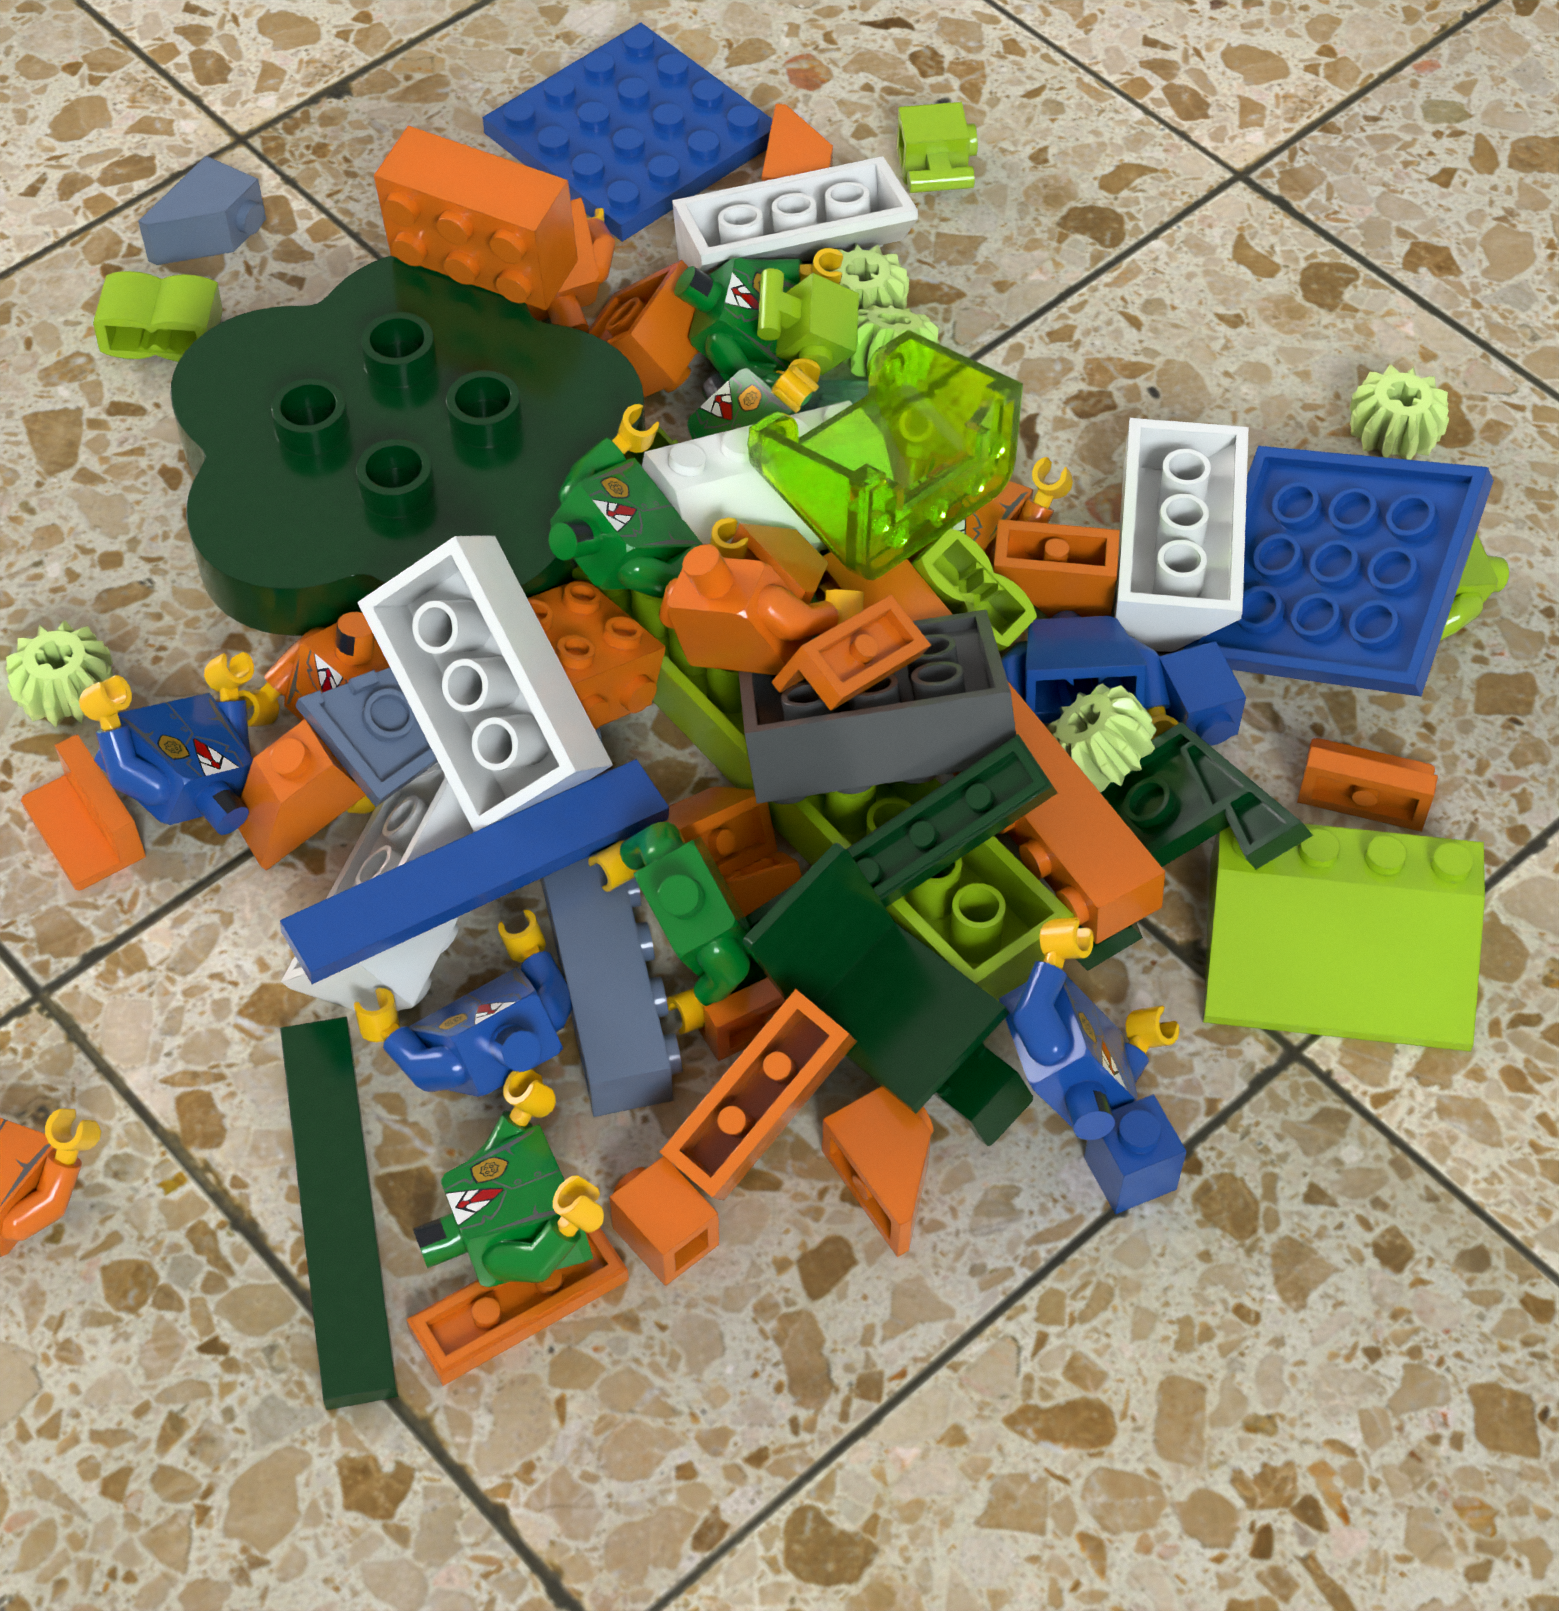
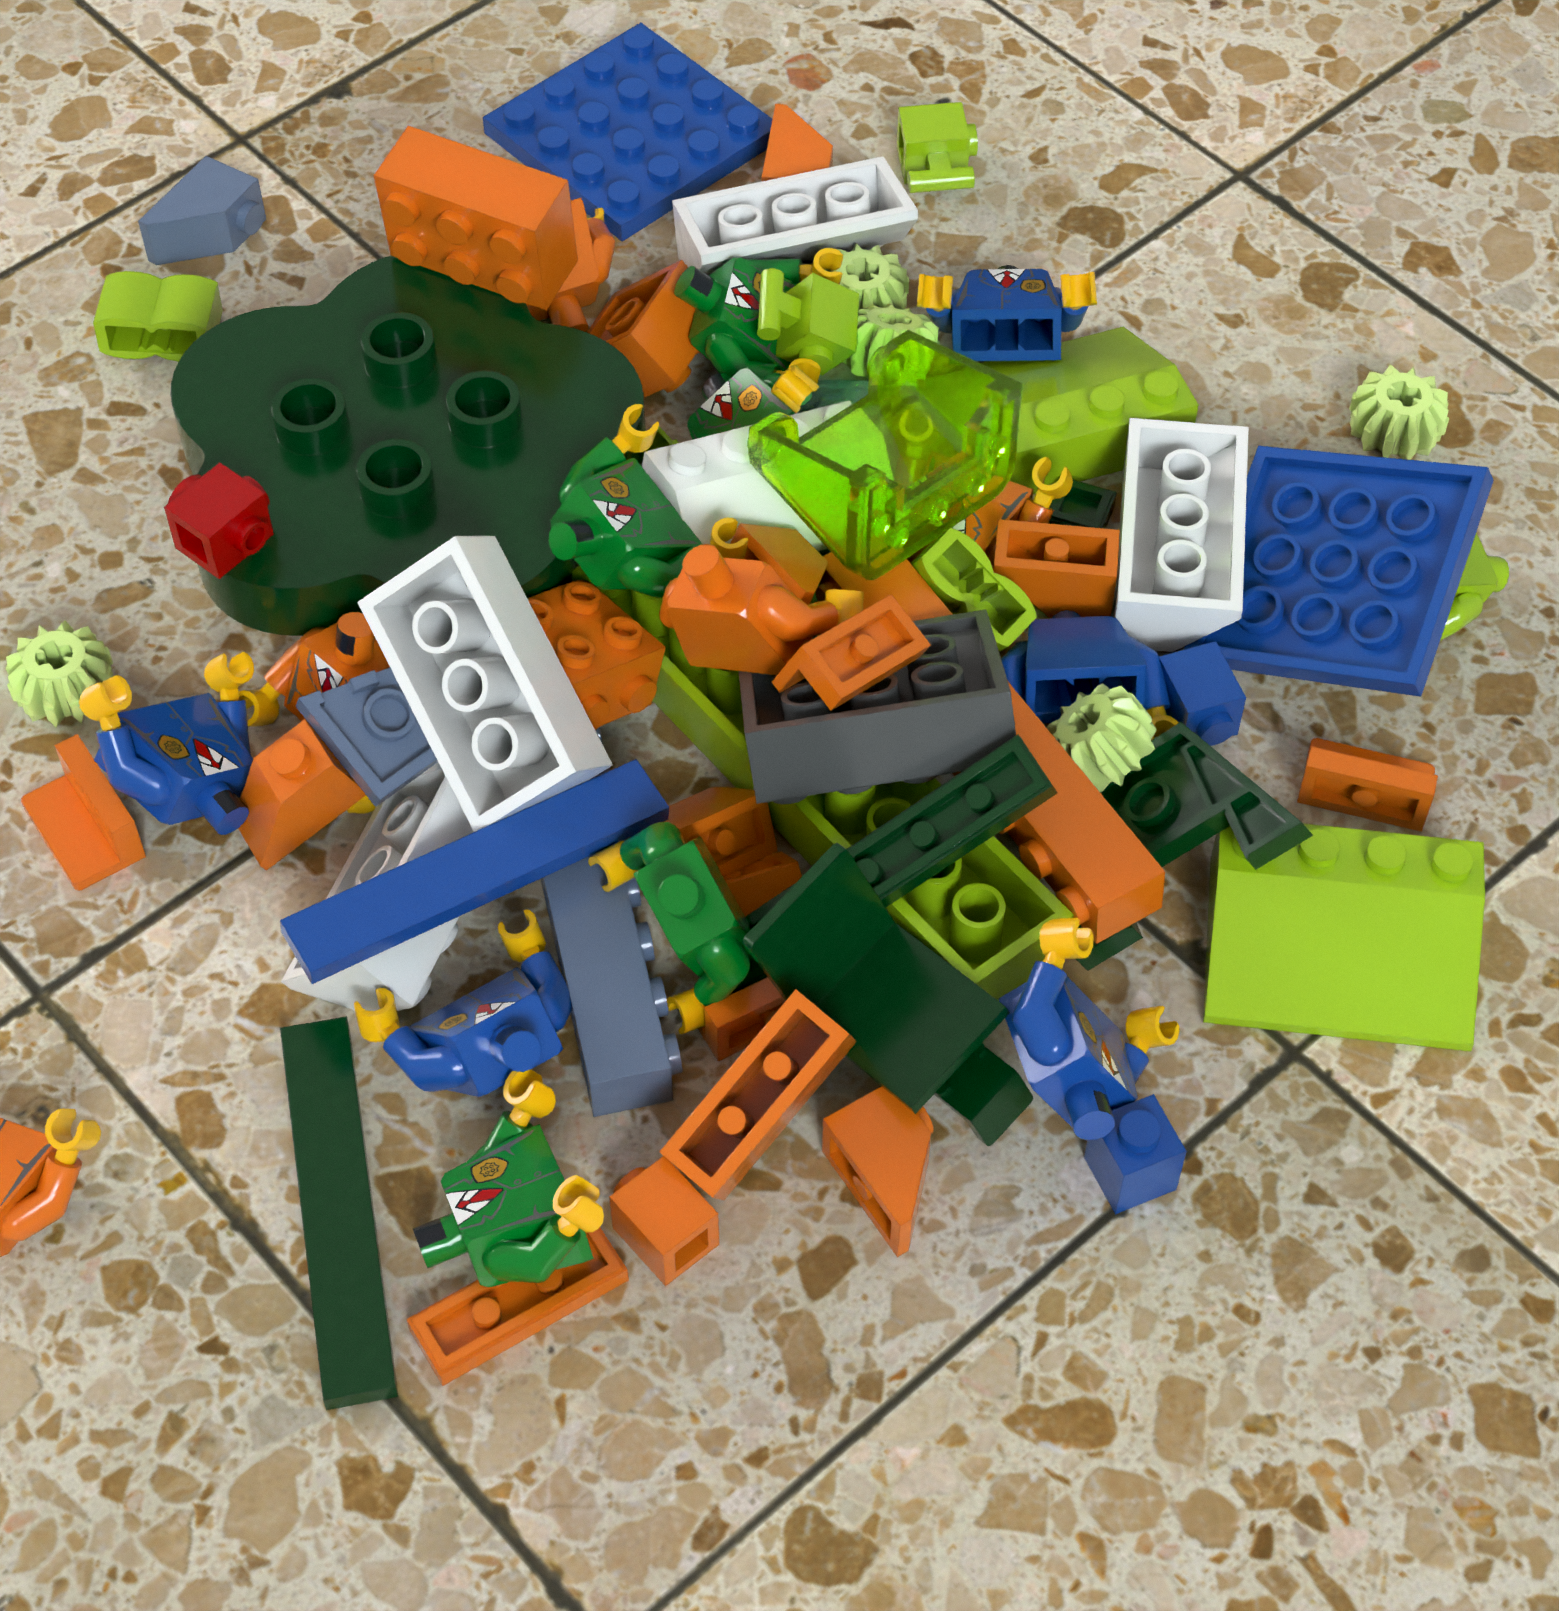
none -> red brick [164,462,274,579]
none -> lime slope [915,326,1199,494]
none -> blue torso [917,265,1097,361]
none -> dark green tile [1049,480,1117,529]

